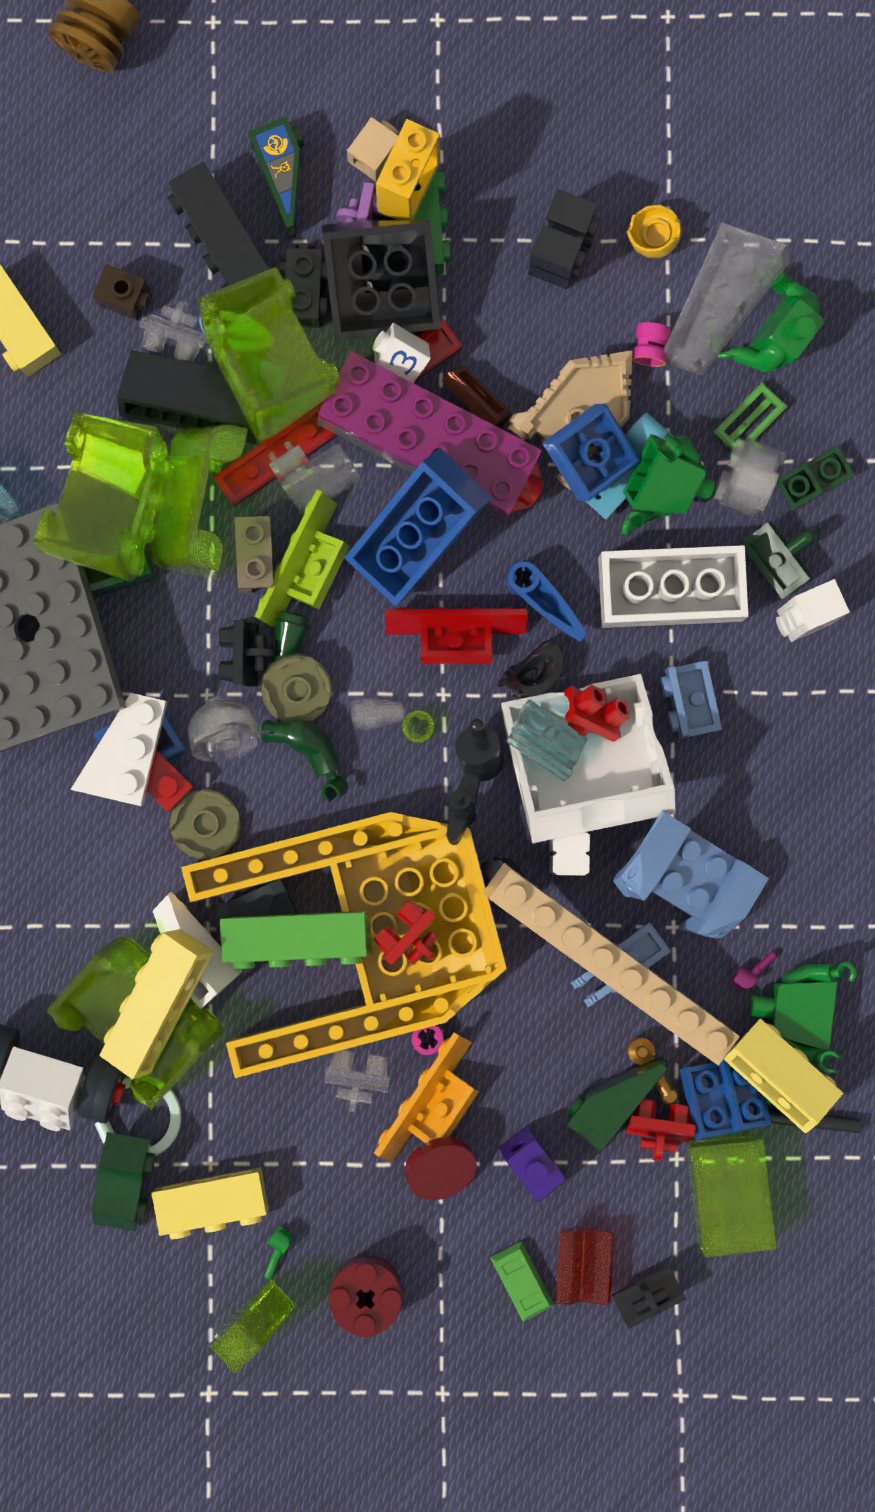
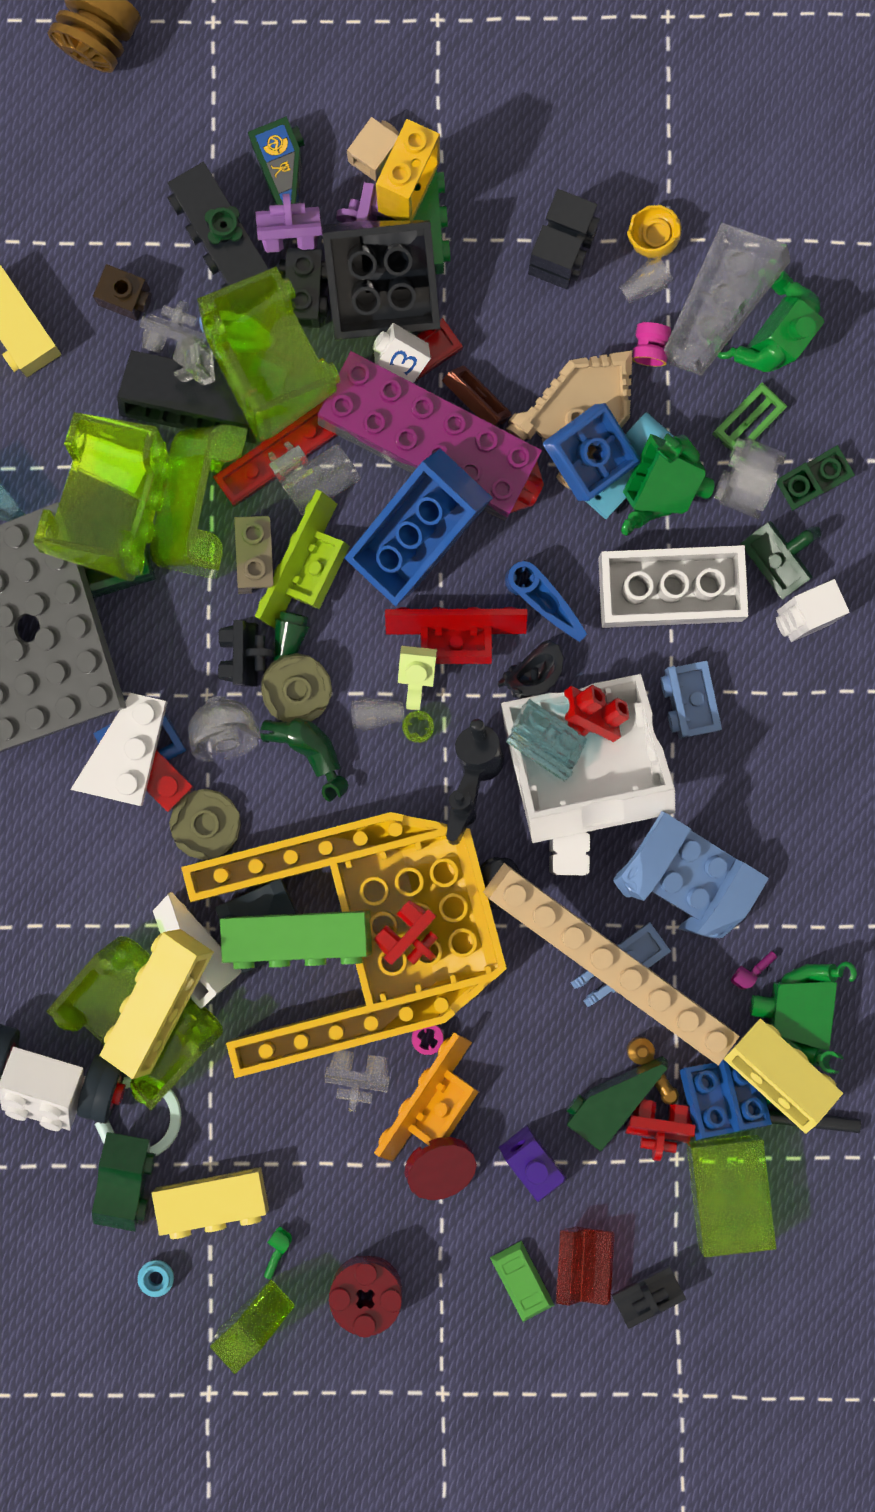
none -> medium azure plate [138,1260,174,1297]
none -> clear tile [173,335,215,386]
none -> dark green plate [205,206,243,244]
none -> medium lavender hips [255,193,322,253]
none -> yellowish green plate [398,646,437,710]
none -> clear cone [619,256,674,304]

